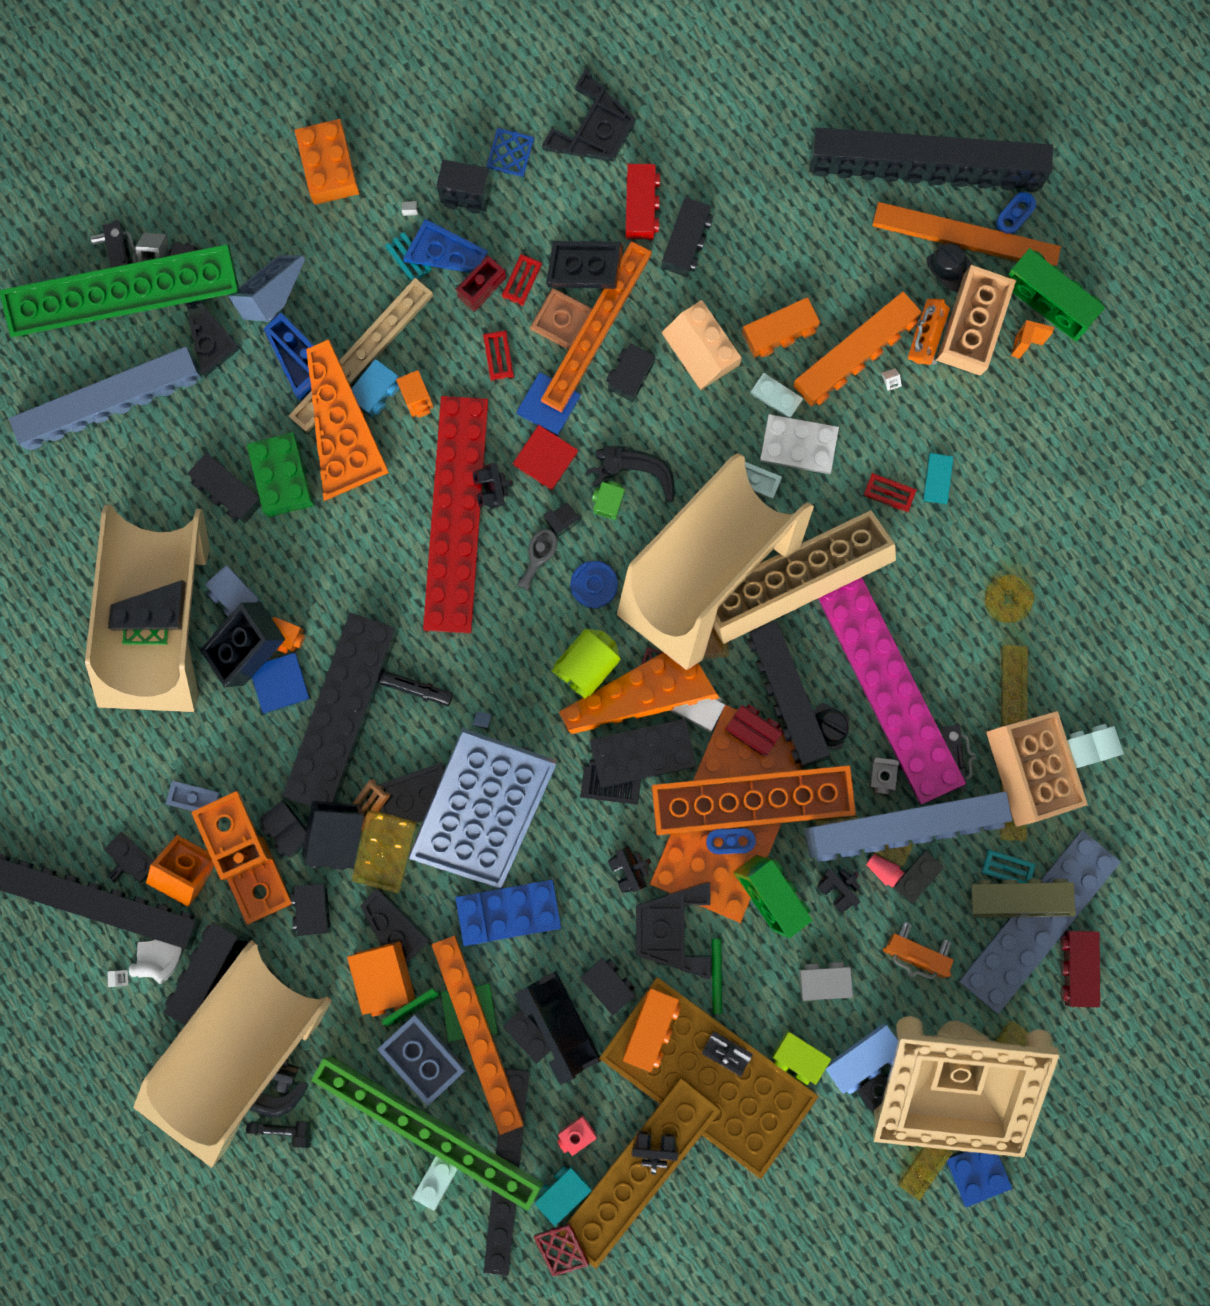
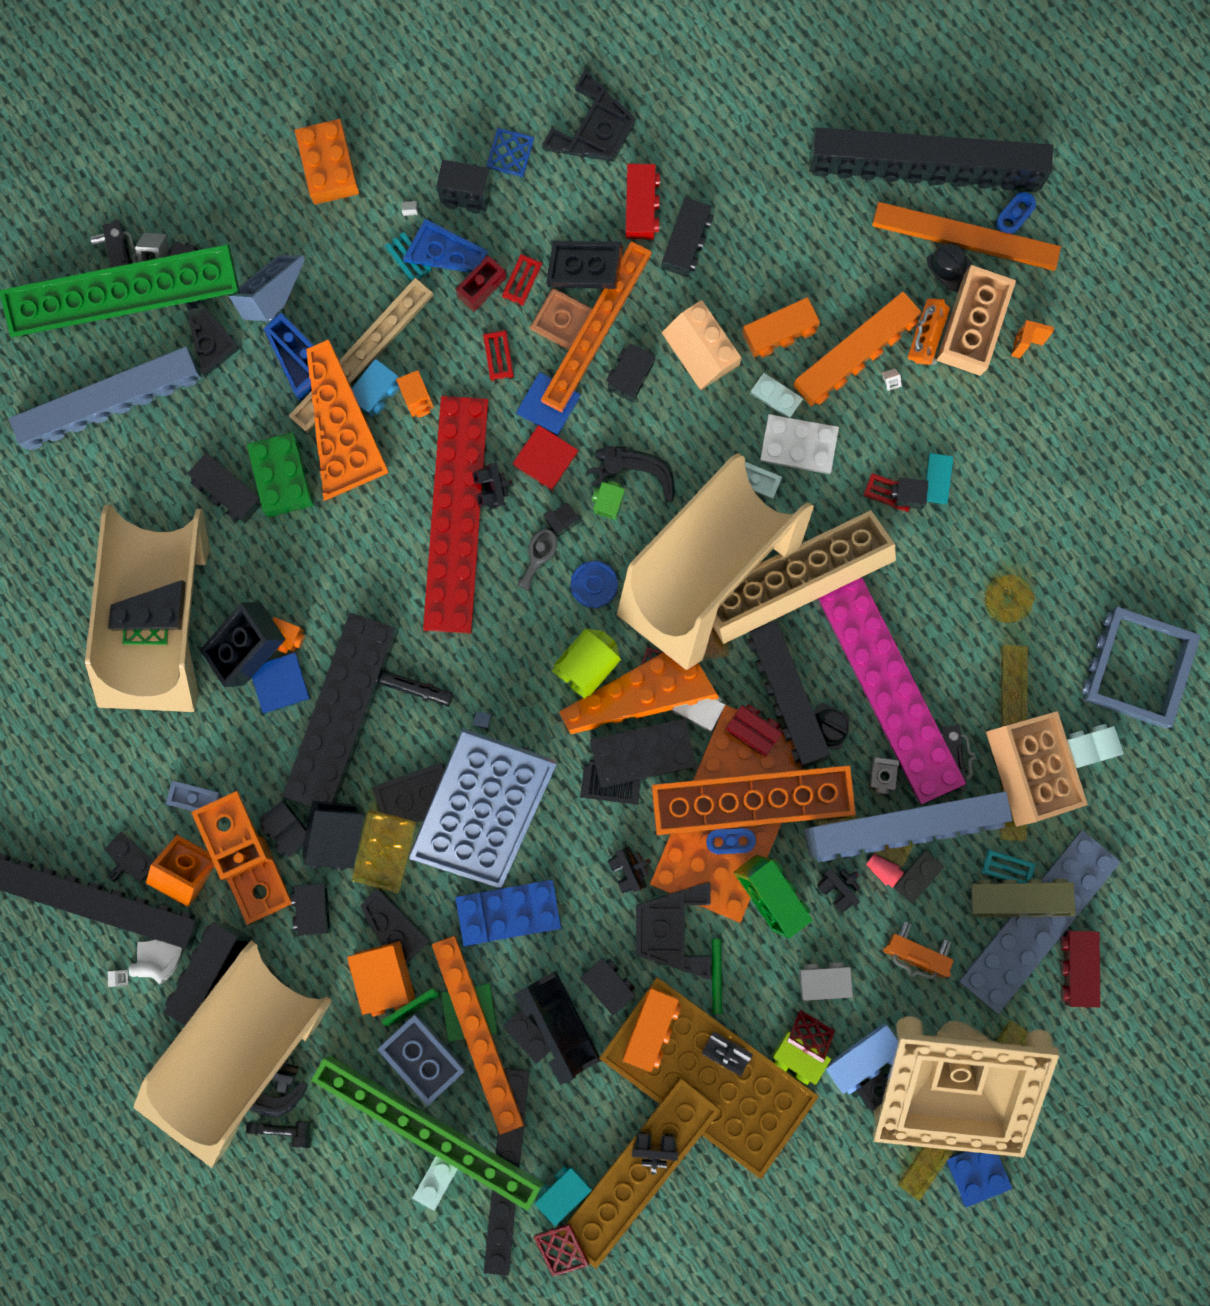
sand blue brick [205,565,263,617] -> none
medium nougat tile [352,779,390,832] -> none
coral brick [557,1115,597,1156] -> none
green brick [1007,248,1105,342] -> none
none -> dark red window [787,1009,835,1063]
none -> black brick [891,477,929,509]
none -> sand blue window [1082,607,1201,729]

